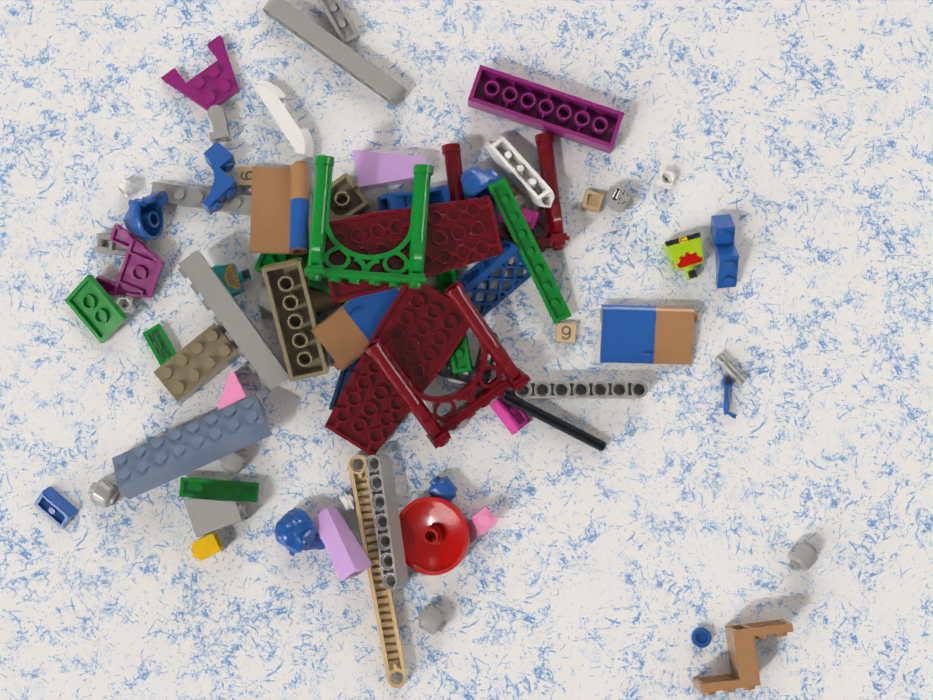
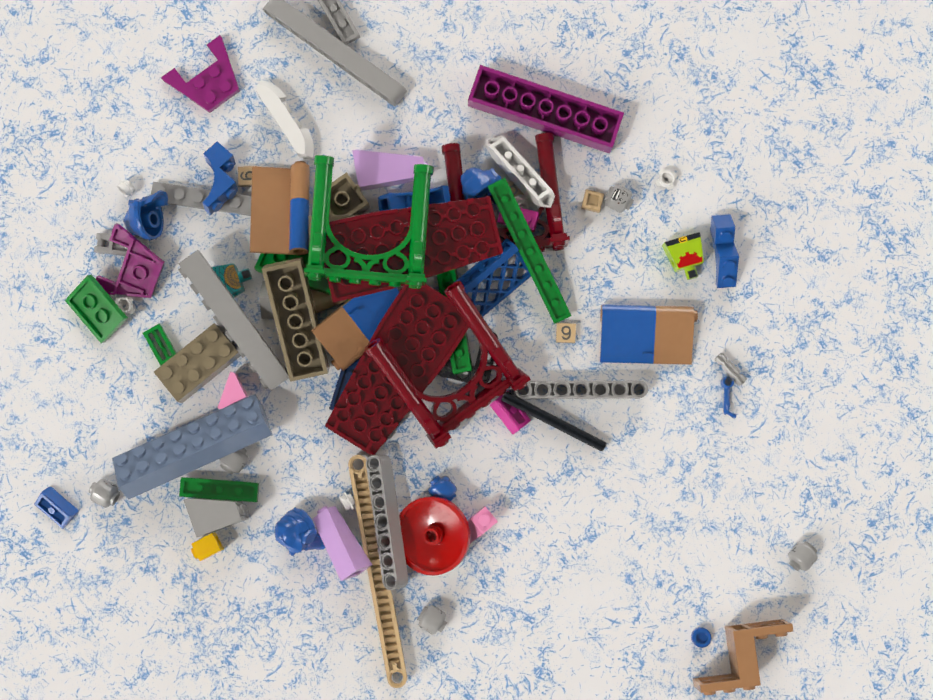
light grey leg [208,105,232,144] -> none

